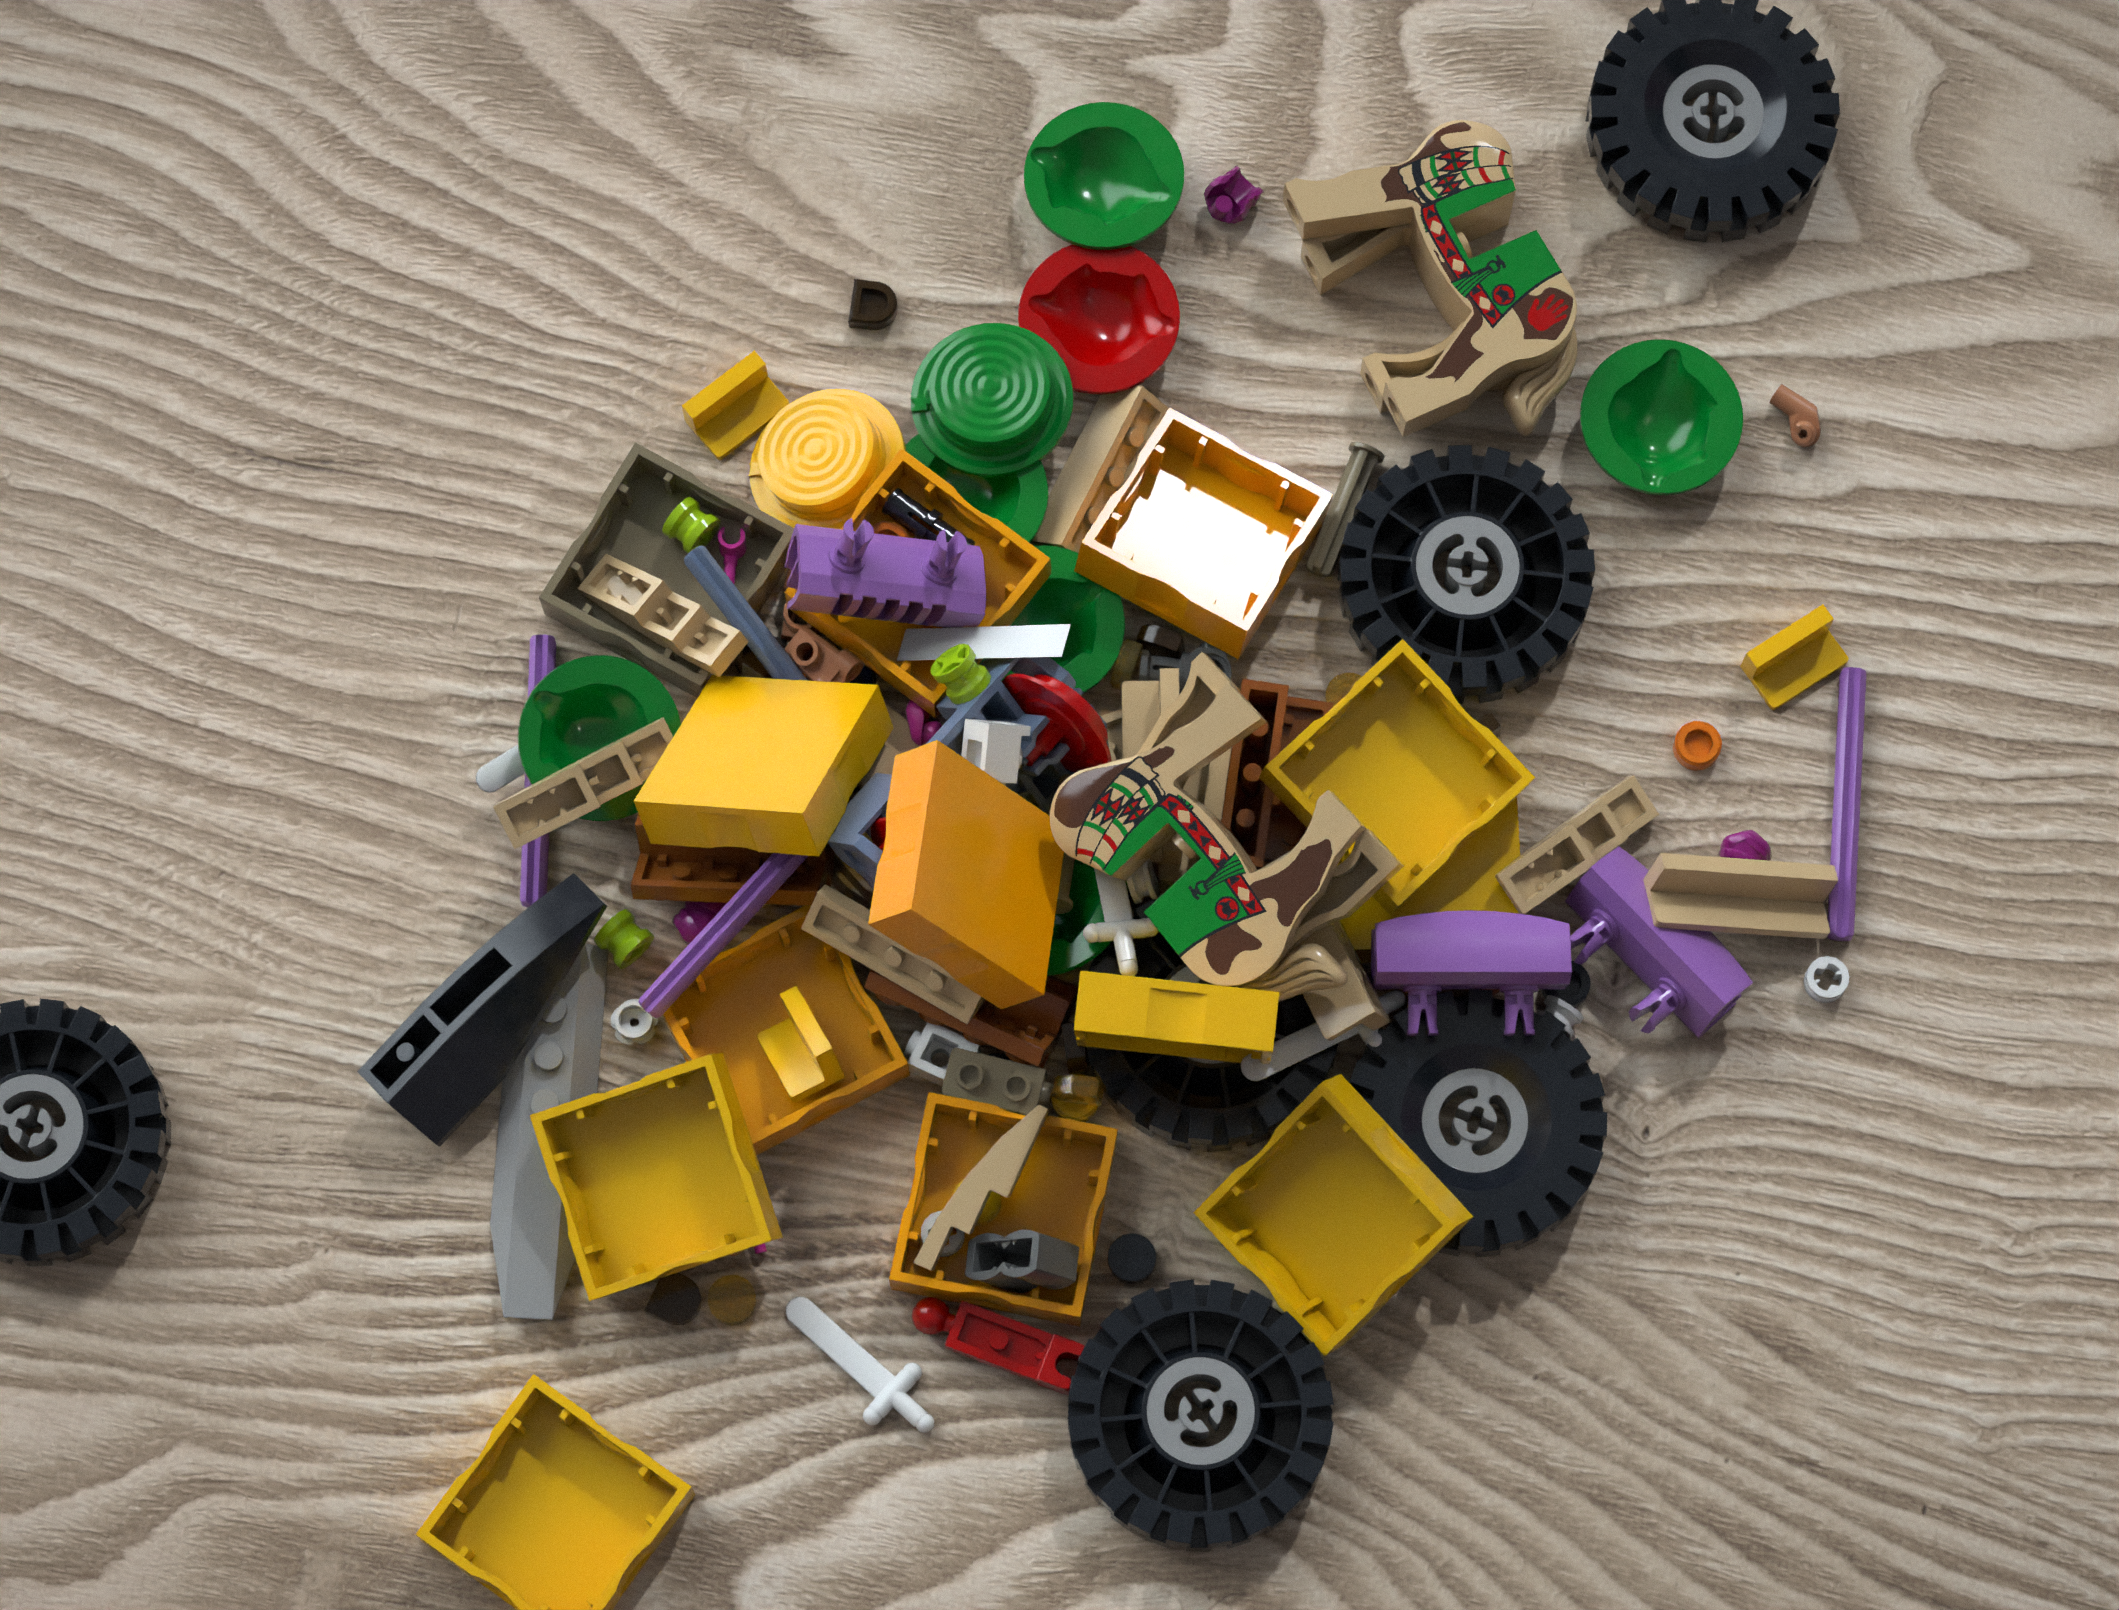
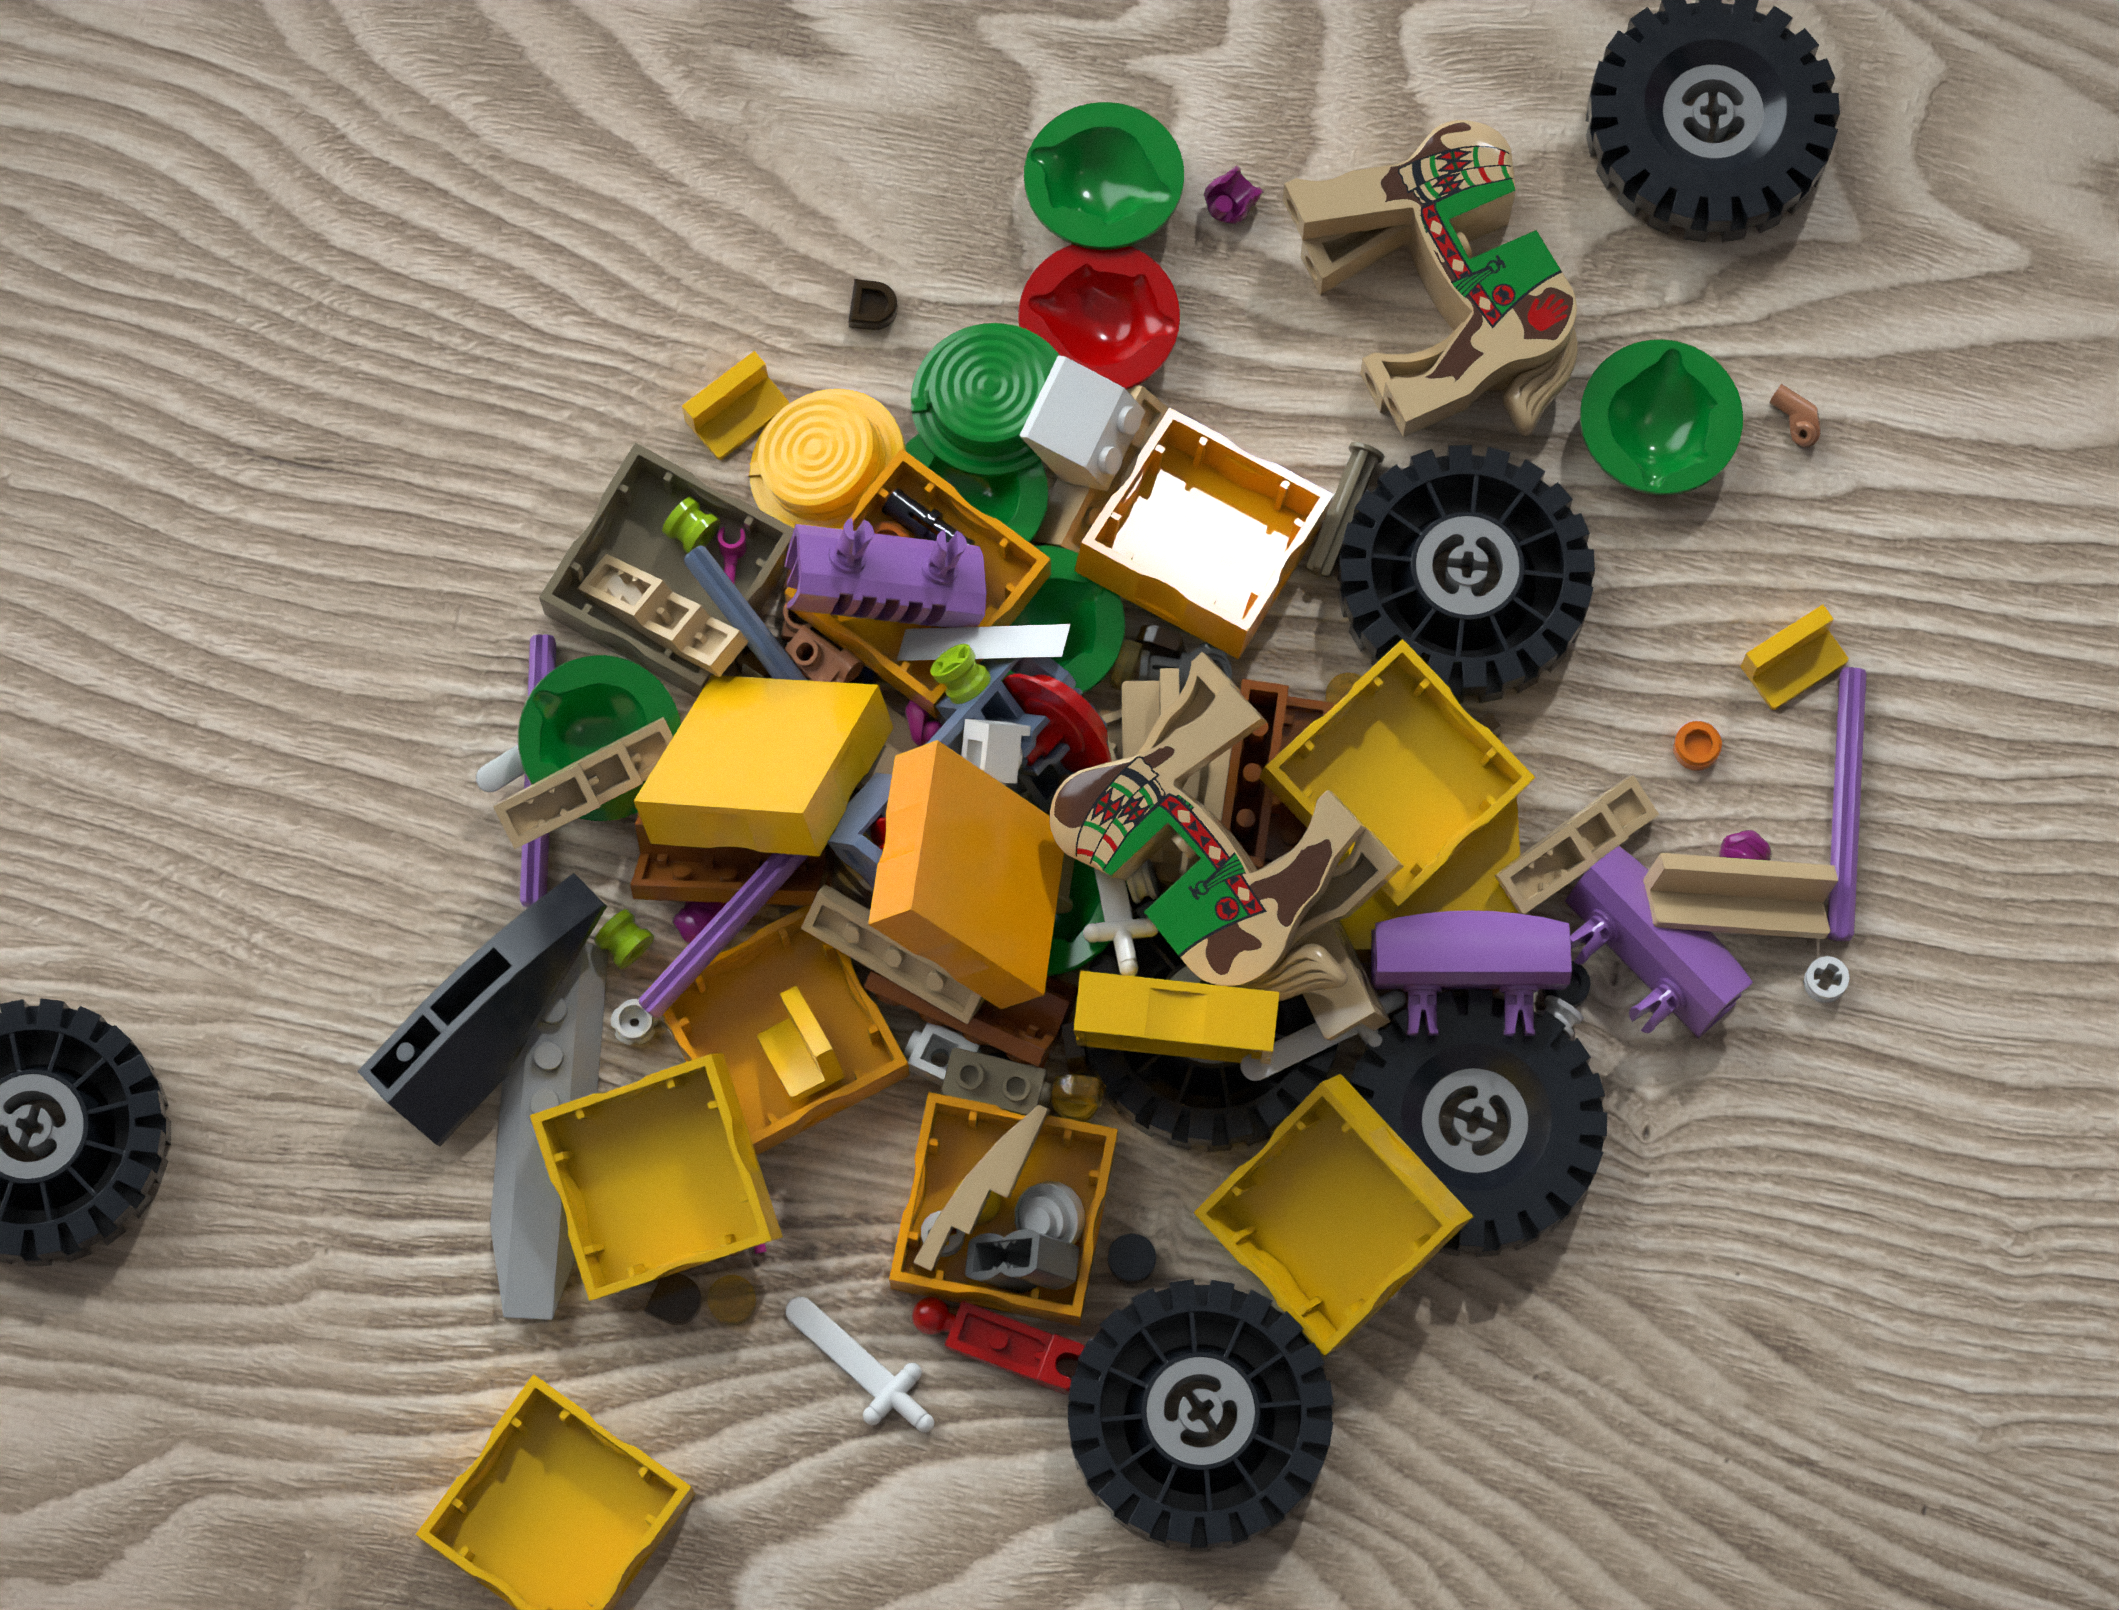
none -> white plate [1015,1181,1085,1244]
none -> white slope [1020,356,1146,491]

